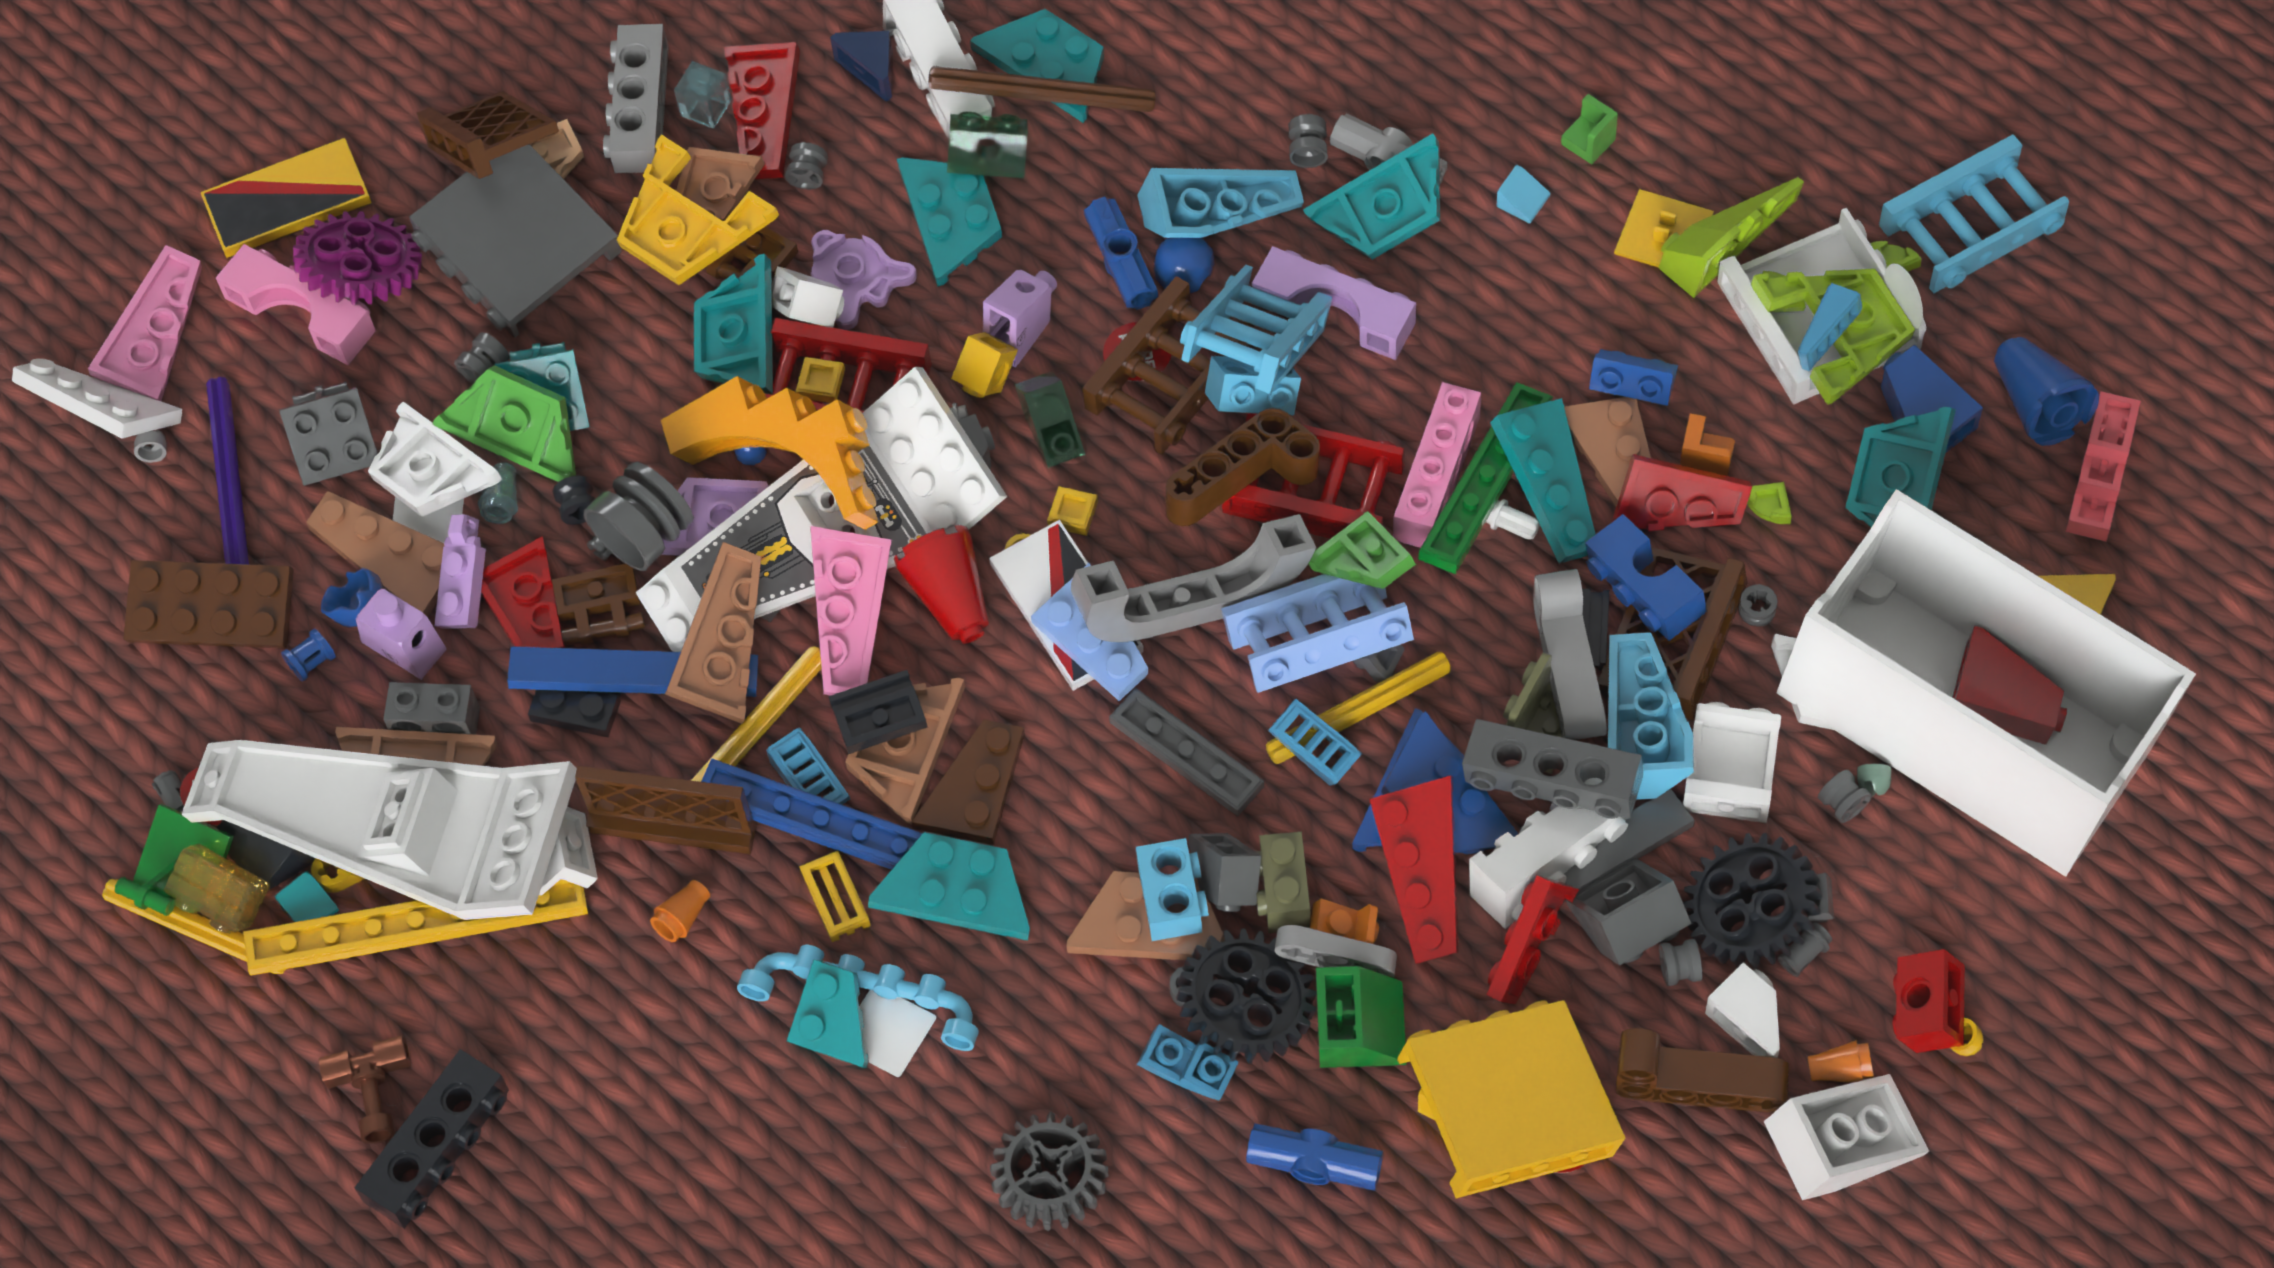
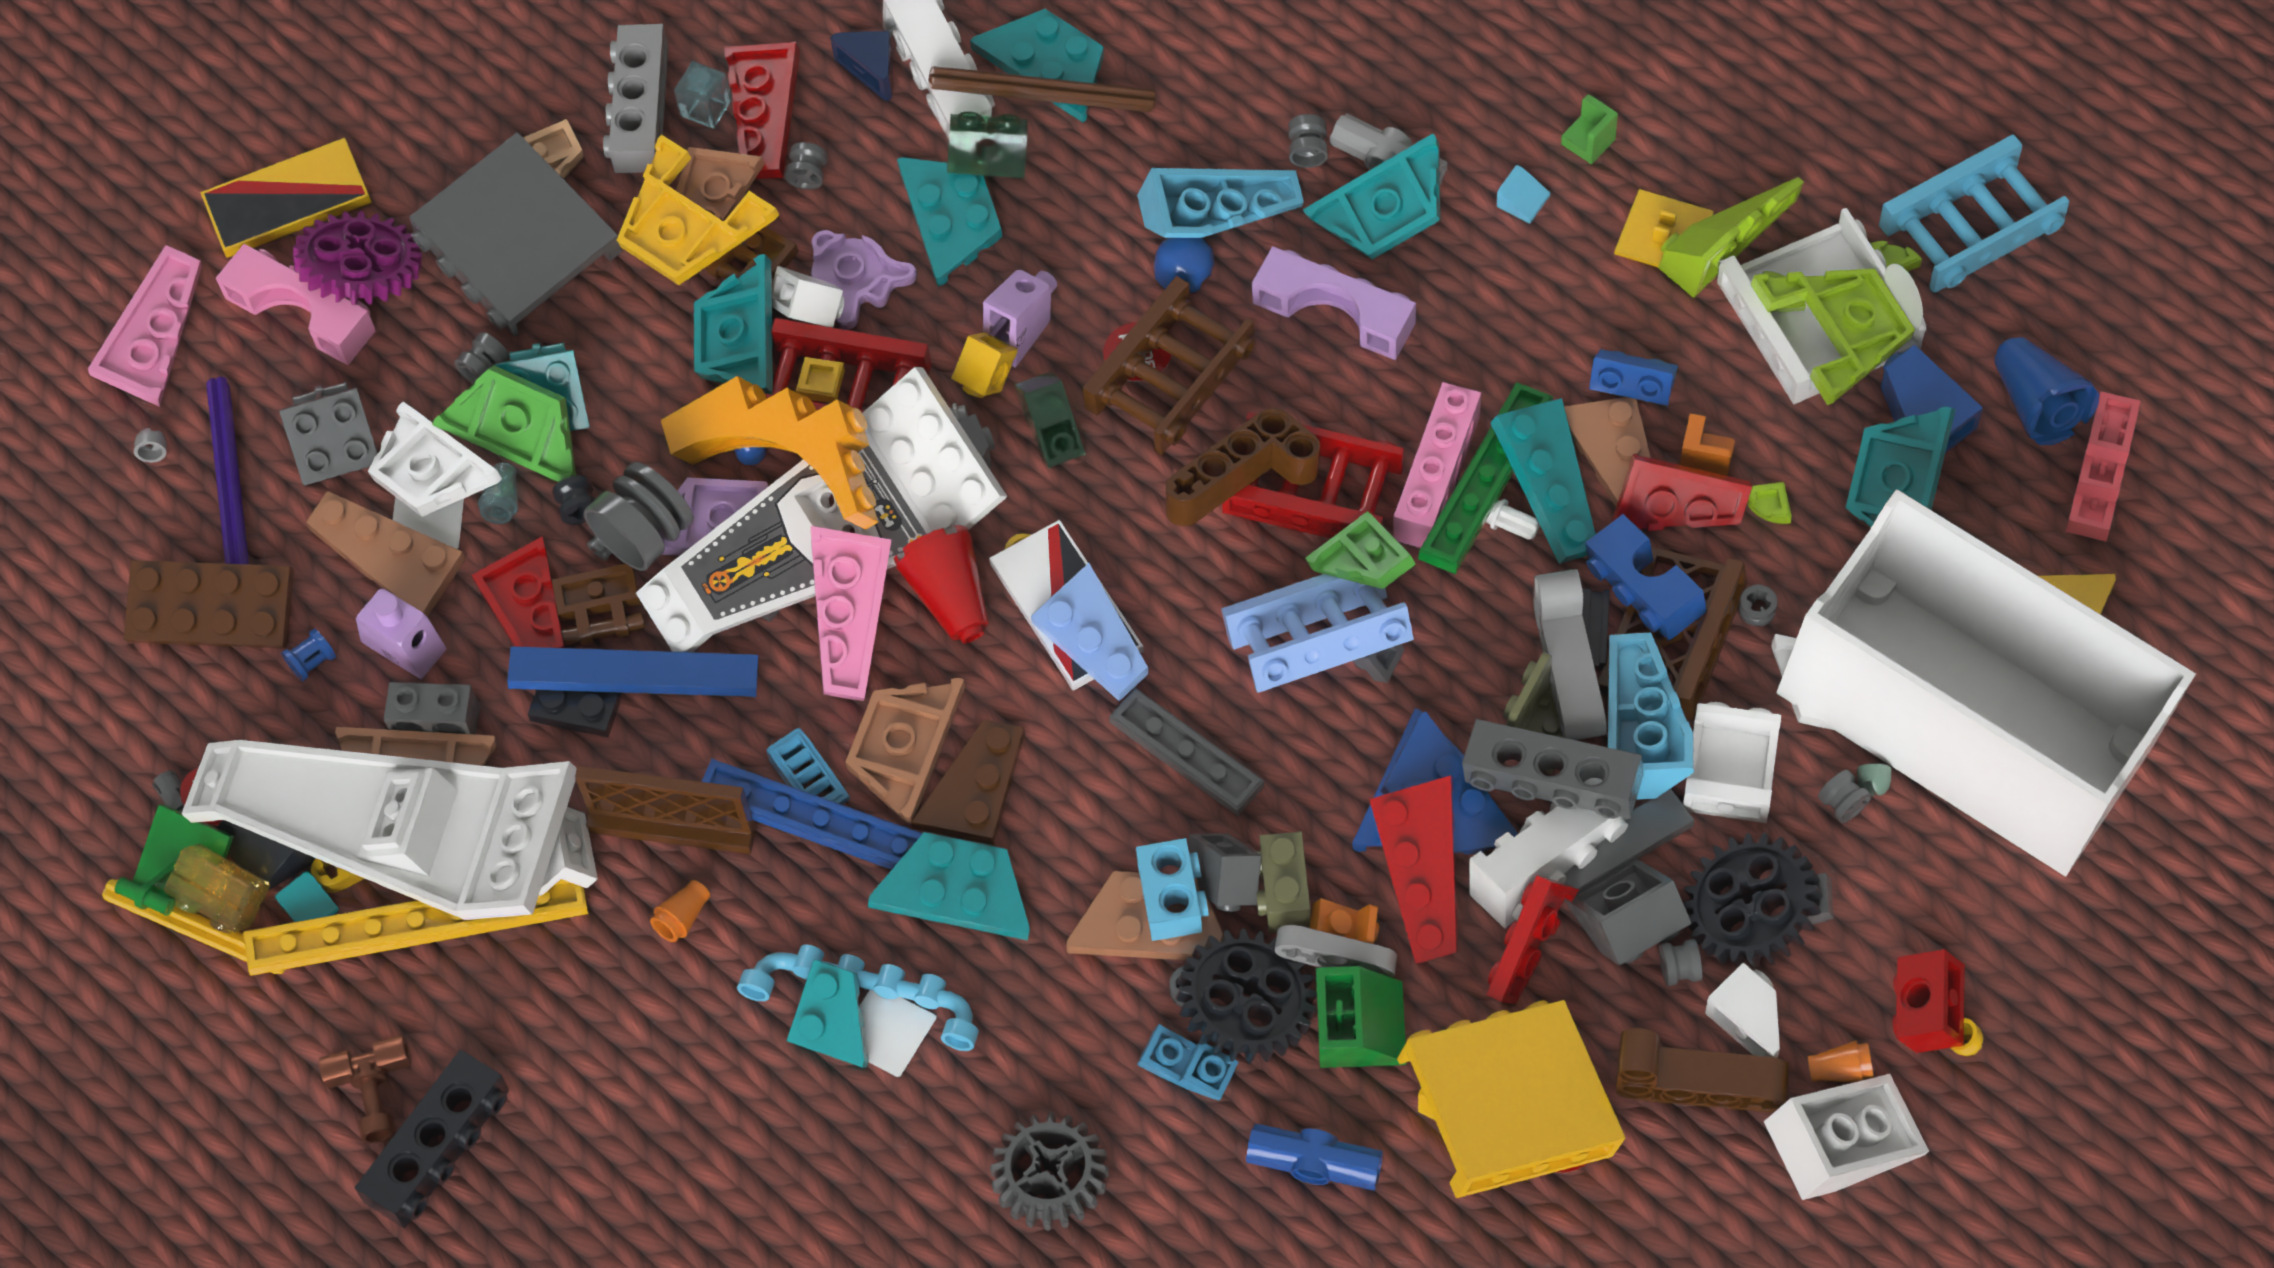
white wing [12,359,182,438] -> none
blue hair [321,568,383,627] -> none
reddish brown fence [416,91,559,179] -> none
lavender hinge [434,514,486,629] -> none
nougat wing [665,542,761,724] -> none
yellow axle [692,646,821,782] -> none
yellow tile [799,850,871,942] -> none
black plate [828,670,928,754] -> none
yellow tile [1047,486,1098,536] -> none
light grey arch [1071,514,1316,642] -> none
blue piece [1084,196,1158,310] -> none
medium azure fence [1180,265,1333,394] -> none
medium azure brick [1205,356,1301,415] -> none
yellow axle [1266,652,1451,764] -> none
dark azure slope [1267,699,1362,786] -> none
dark grey pin [1778,922,1832,977] -> none
dark azure slope [1798,283,1862,371] -> none
red slope [1952,626,2067,745] -> none

